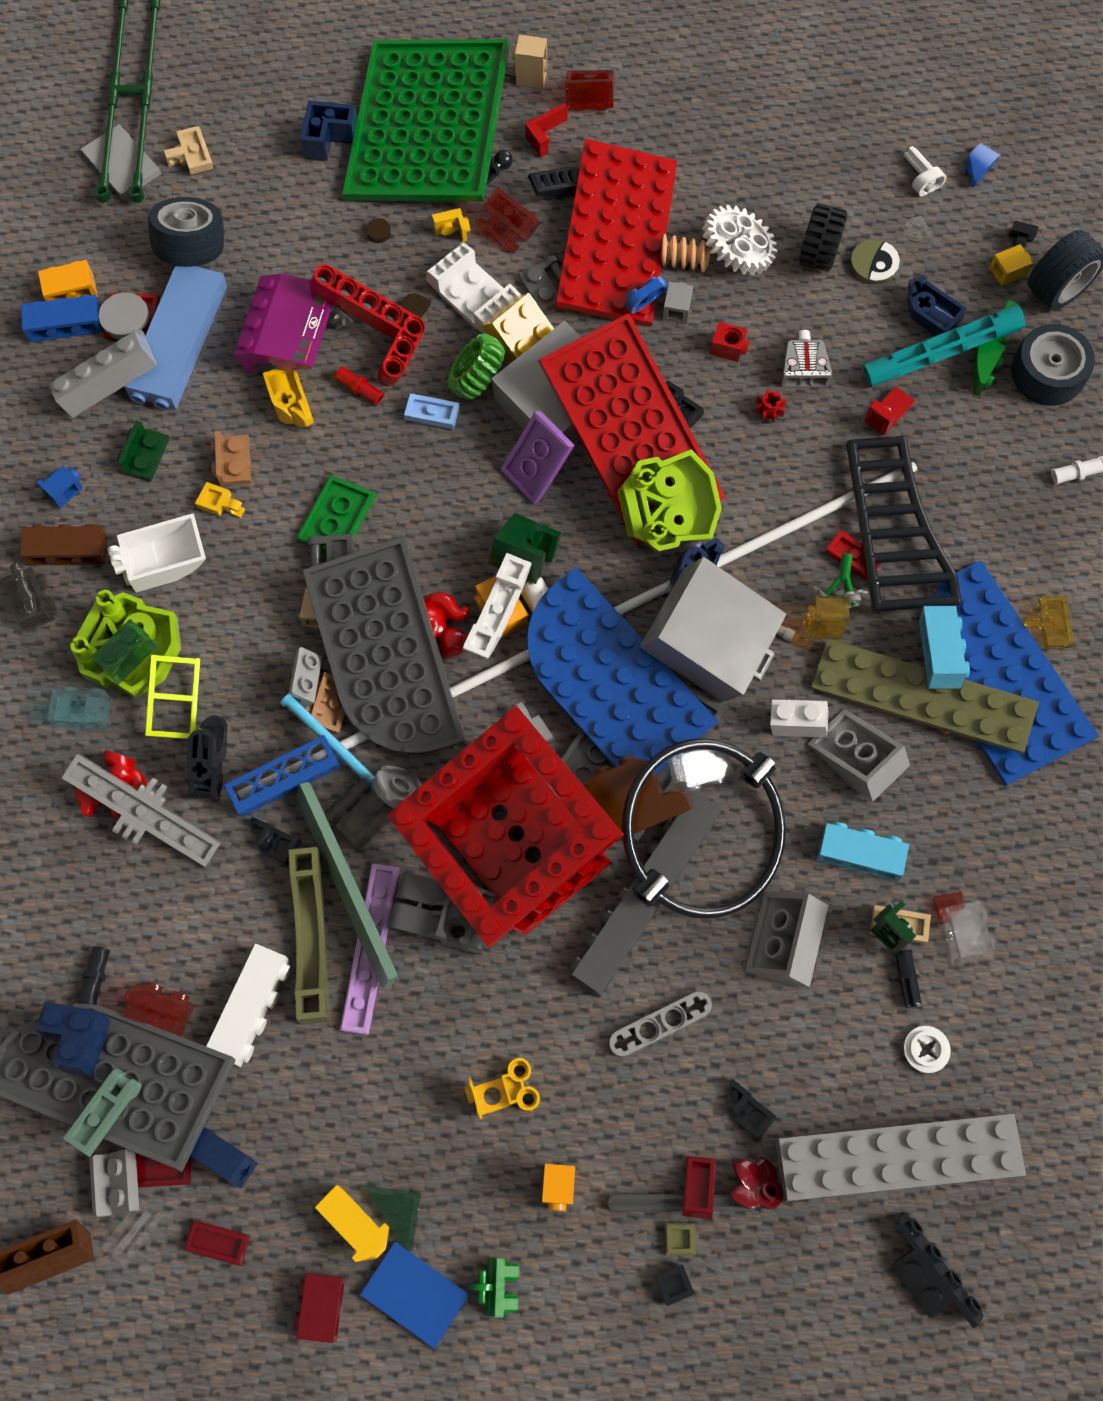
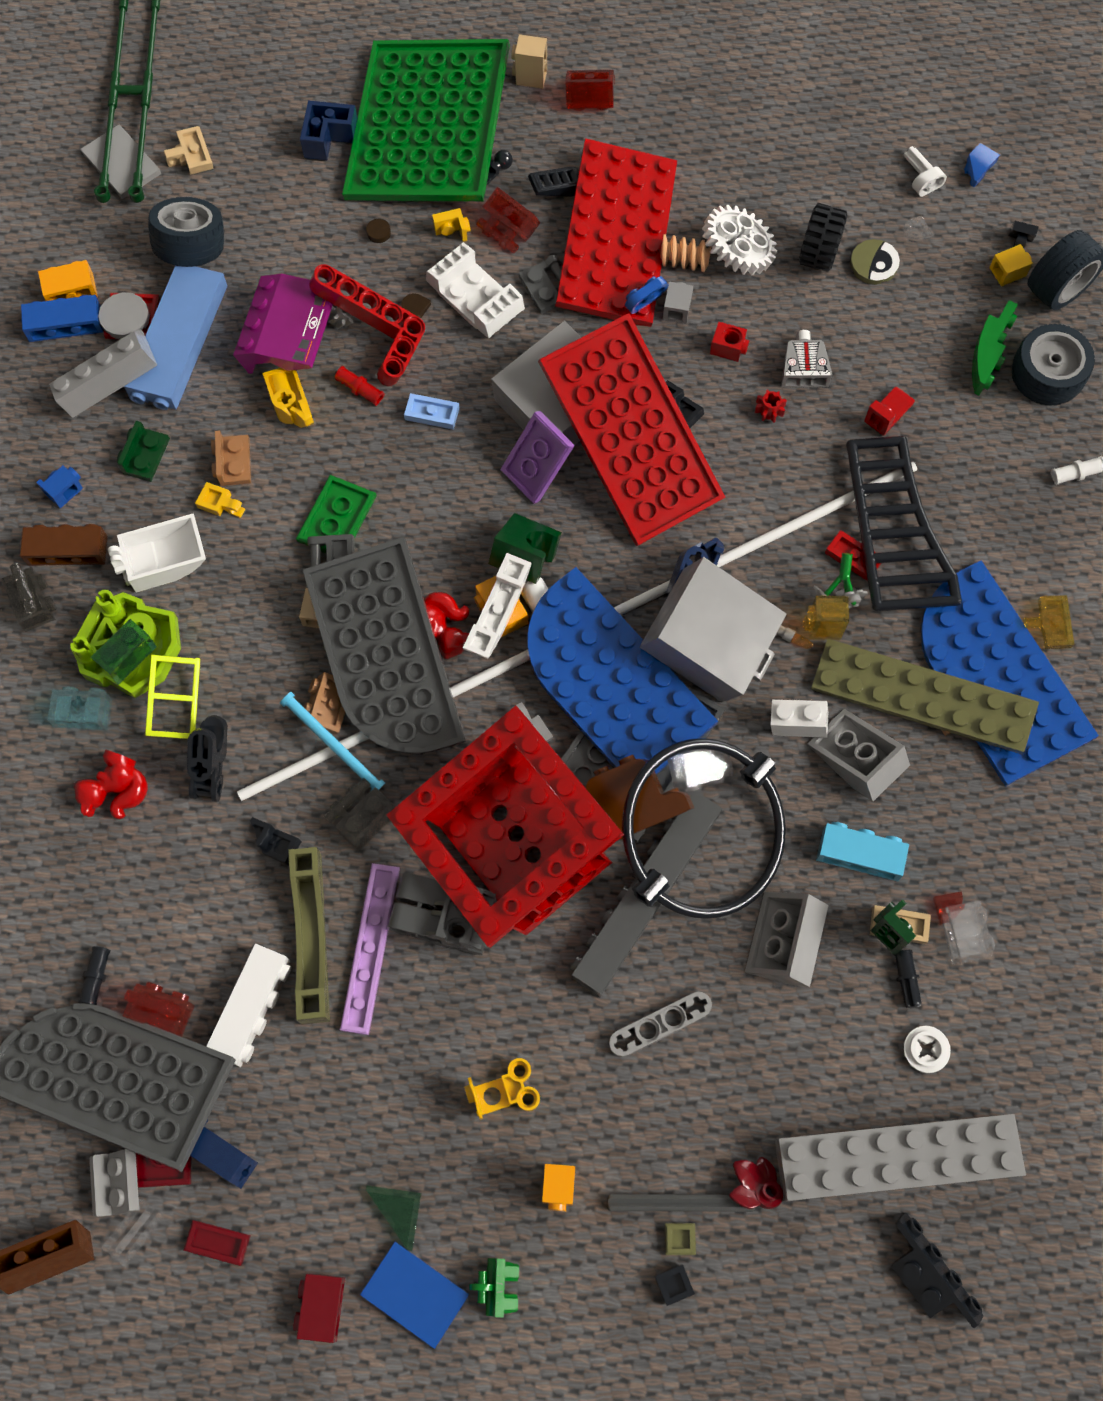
dark blue brick [35,1002,111,1078] -> none
light grey hinge [62,754,222,867] -> none
sand green plate [63,1068,142,1157] -> none
blue fence [225,735,342,816] -> none
light grey bracket [287,647,322,712] -> none
sand green tile [296,782,398,991] -> none
yellow piece [315,1185,389,1262] -> none
light grey tile [372,766,422,808] -> none
bright green gear [447,333,505,400] -> none
brick [482,293,554,364] -> none
red bracket [525,104,568,158] -> none
lime brick [617,449,722,553] -> none
dark red tile [682,1156,717,1220] -> none
black slope [730,1079,777,1141] -> none
teal piece [863,304,1026,388] -> none
dark blue piece [907,275,967,336] -> none
medium azure brick [919,606,970,689] -> none

